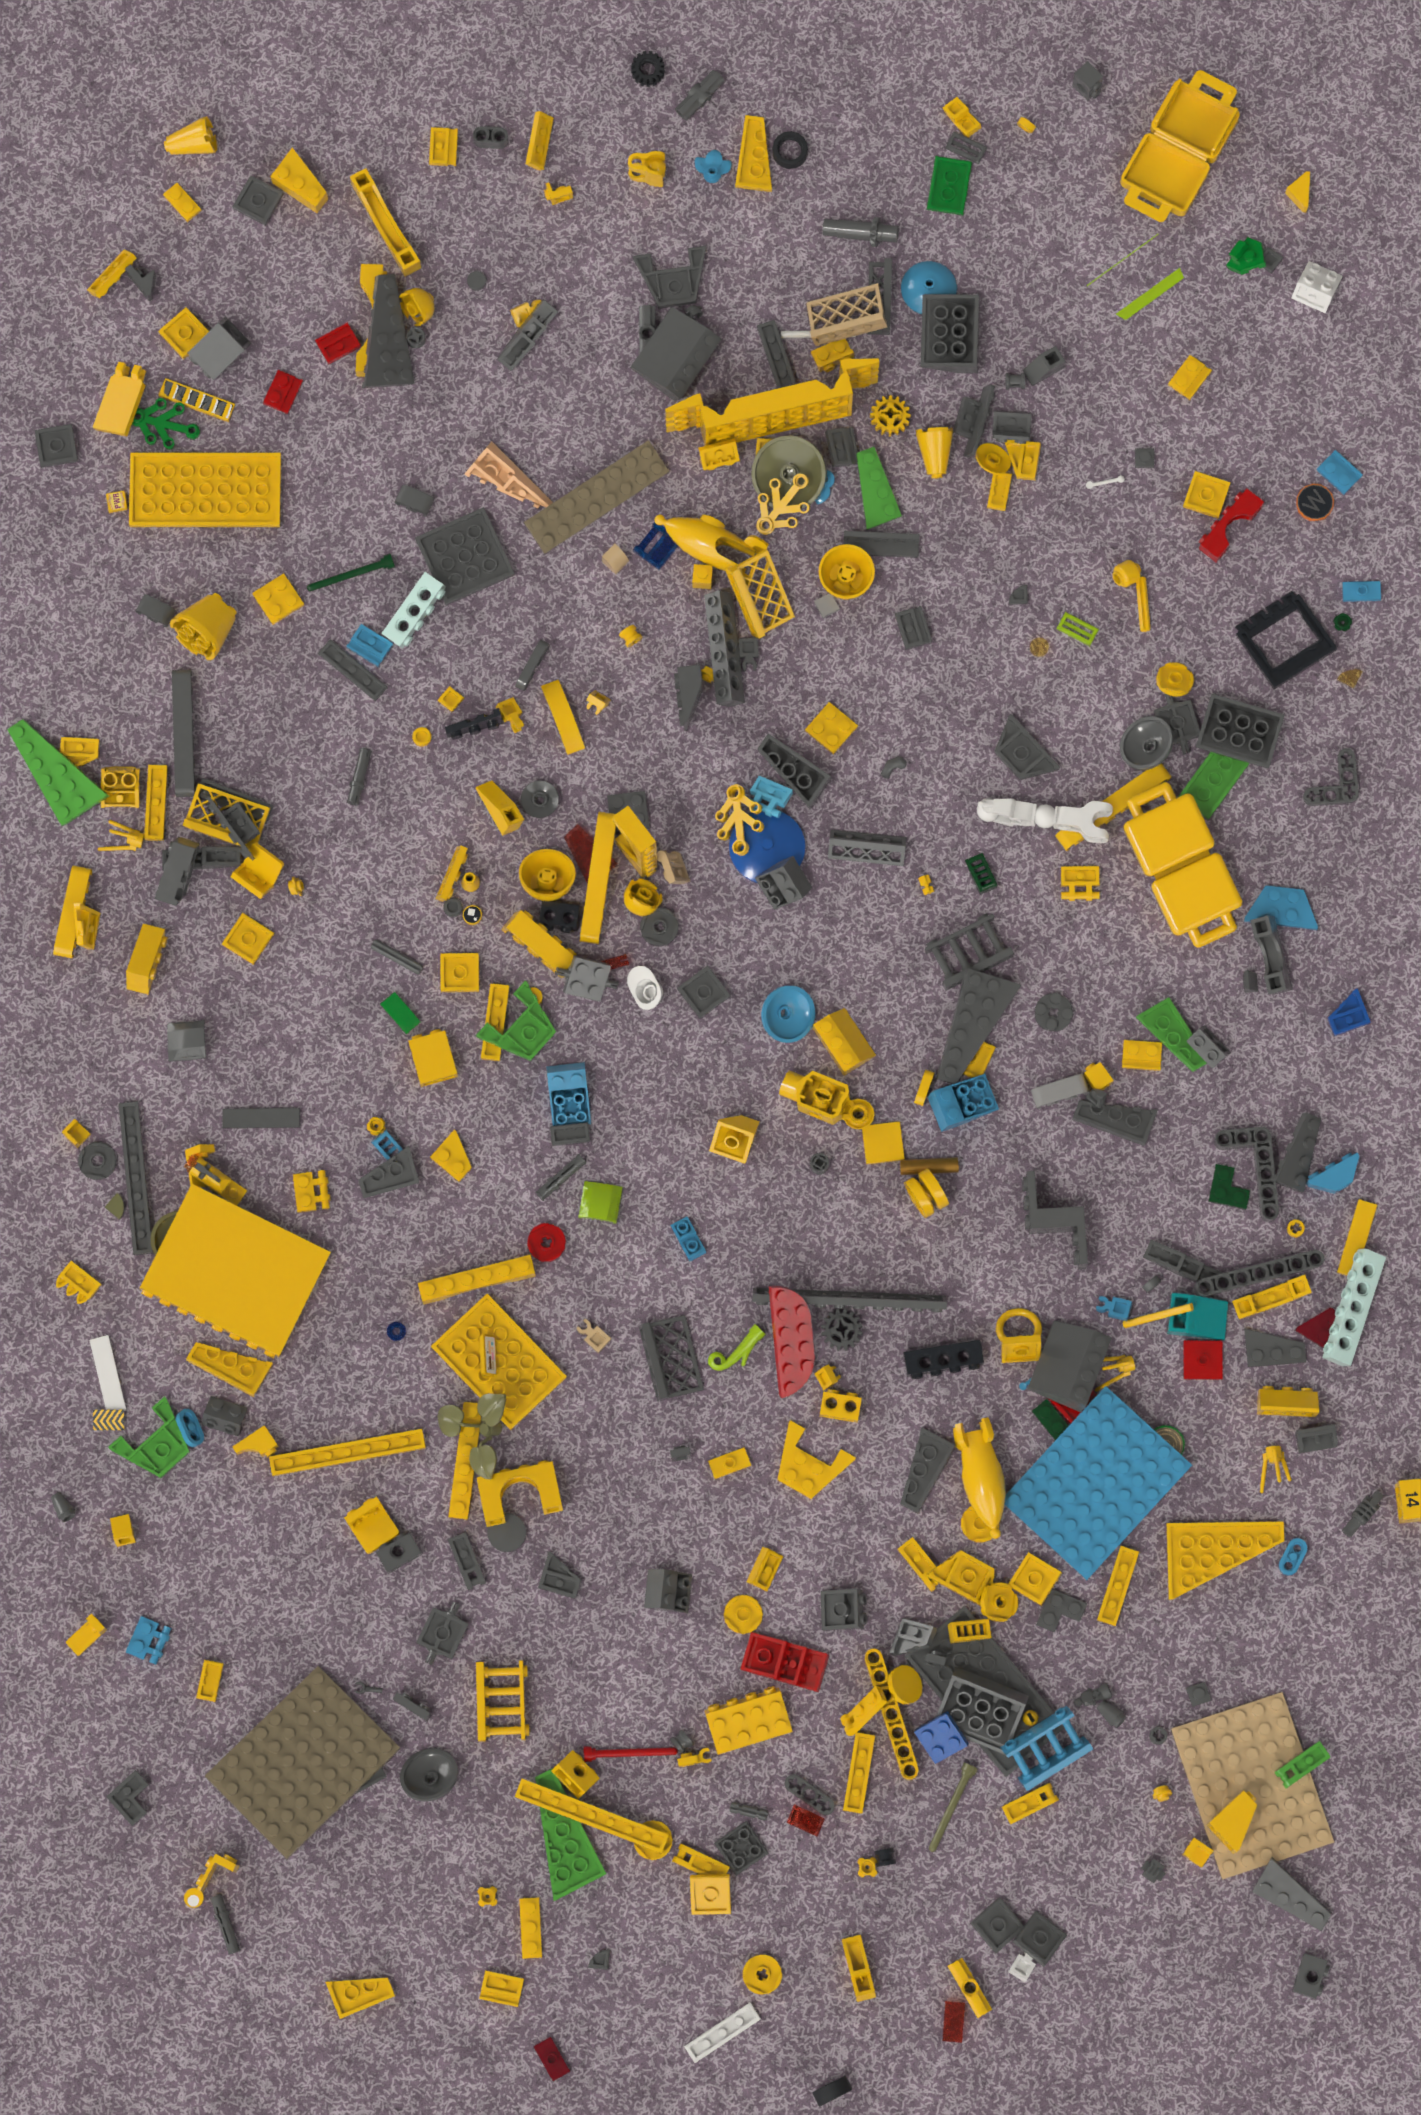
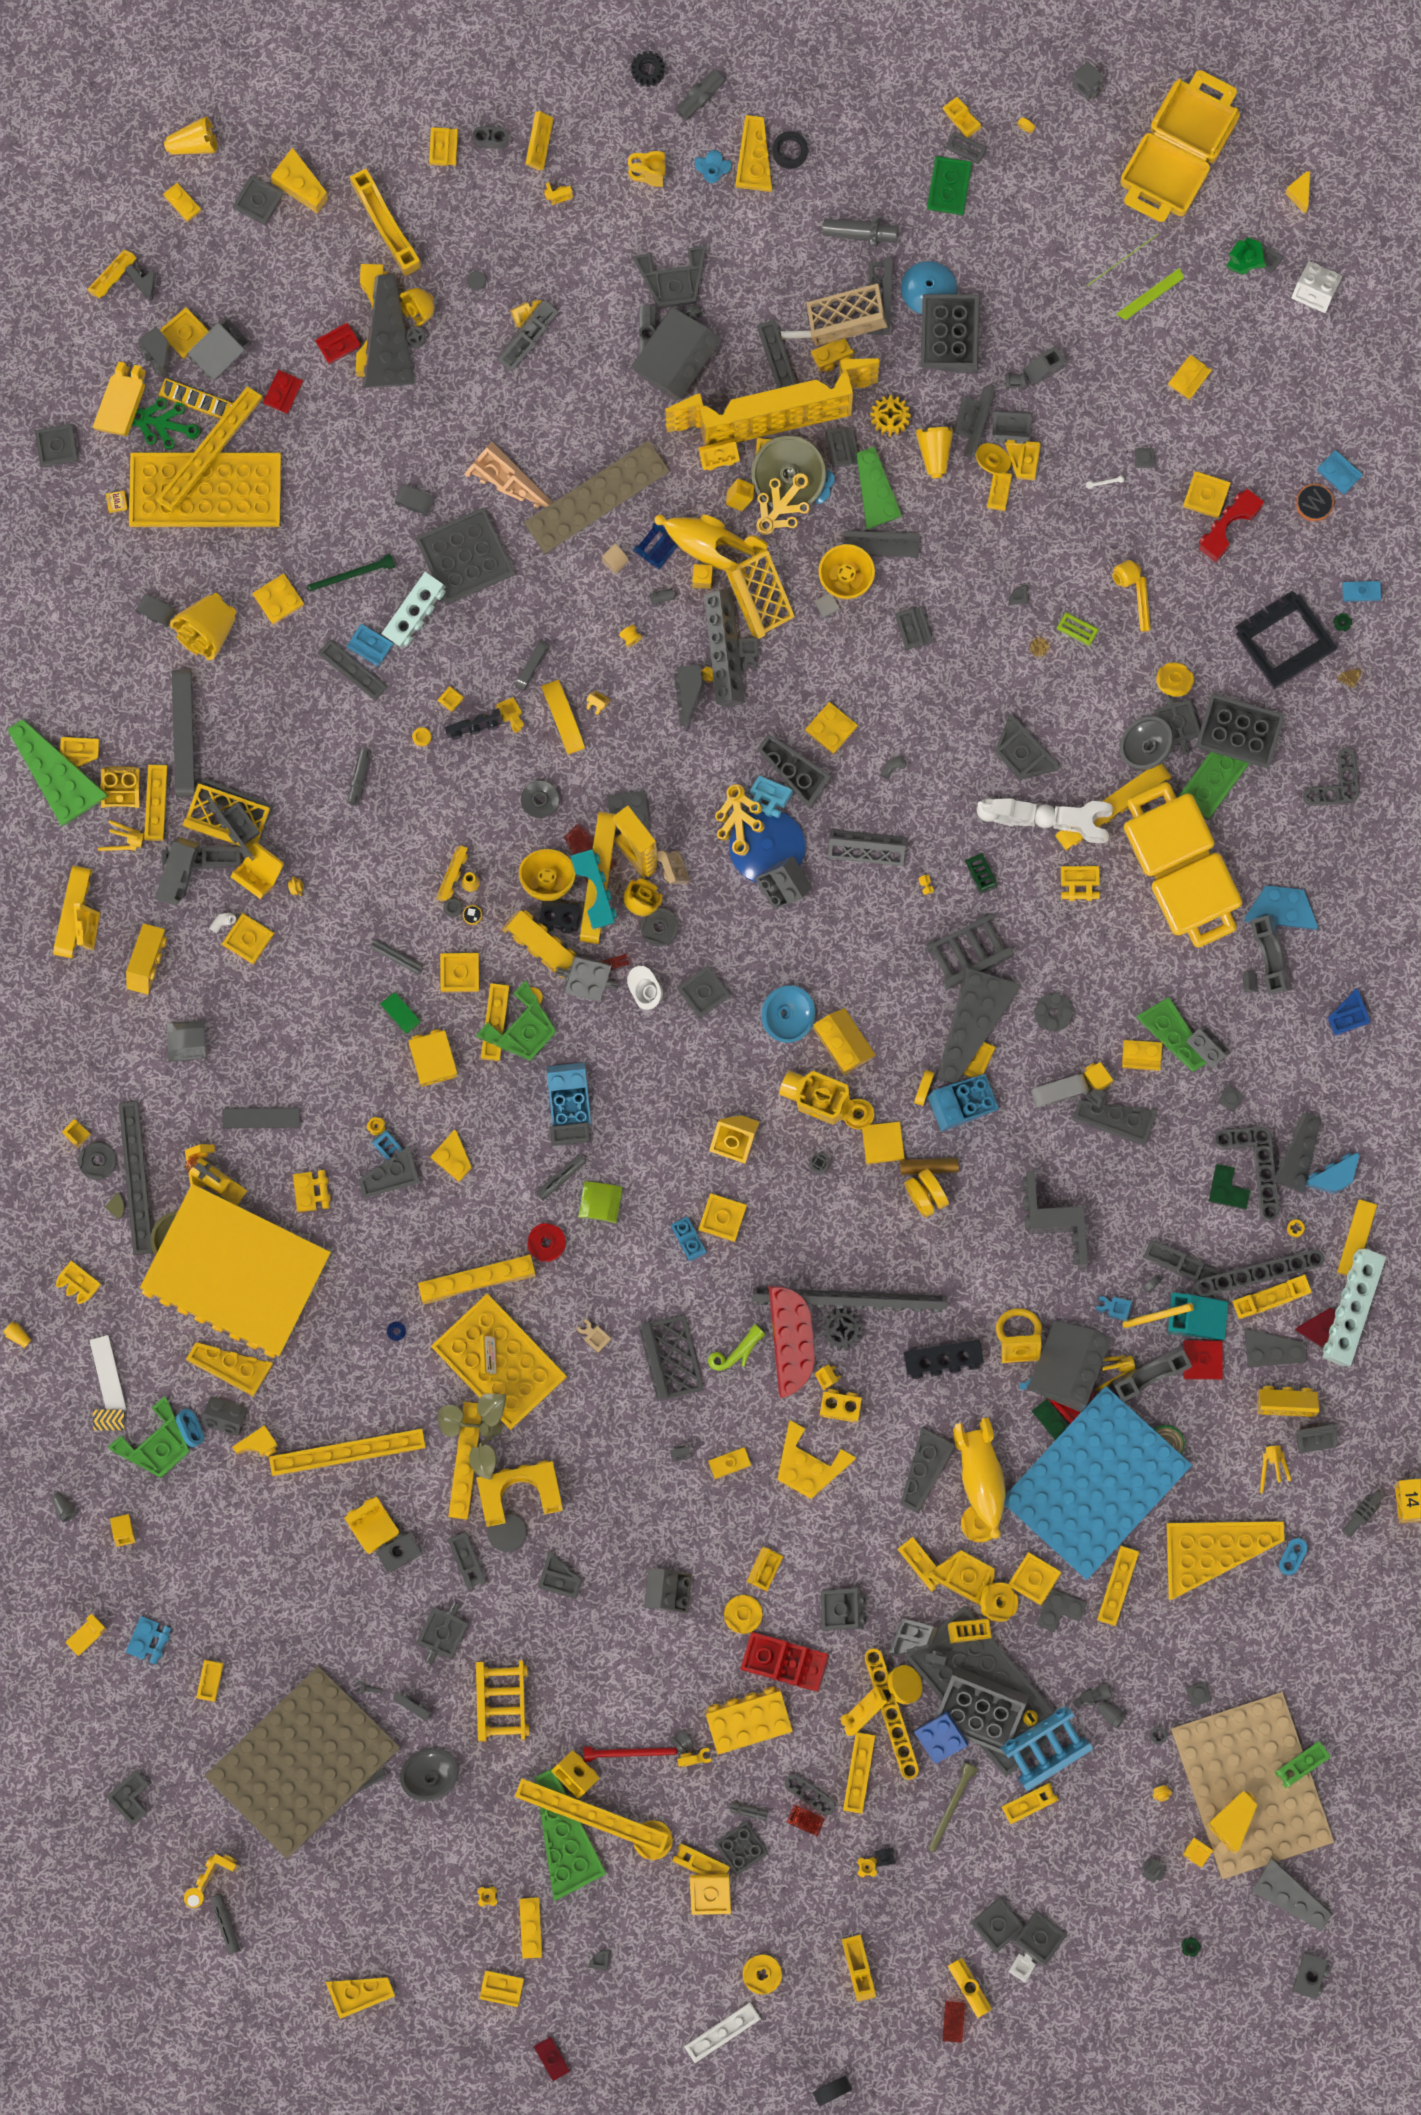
yellow slope [475,780,524,836] -> none
none -> yellow cone [3,1321,32,1348]
none -> dark grey slope [138,326,171,379]
none -> yellow plate [157,386,263,512]
none -> white arm [209,913,236,934]
none -> teal arch [570,849,617,930]
none -> dark grey pin [650,588,675,605]
none -> yellow plate [698,1193,747,1242]
none -> yellow panel [726,478,754,511]
none -> dark grey arch [1112,1346,1192,1402]
none -> dark green plate [1181,1937,1201,1957]
none -> dark grey plate [1218,1086,1244,1112]

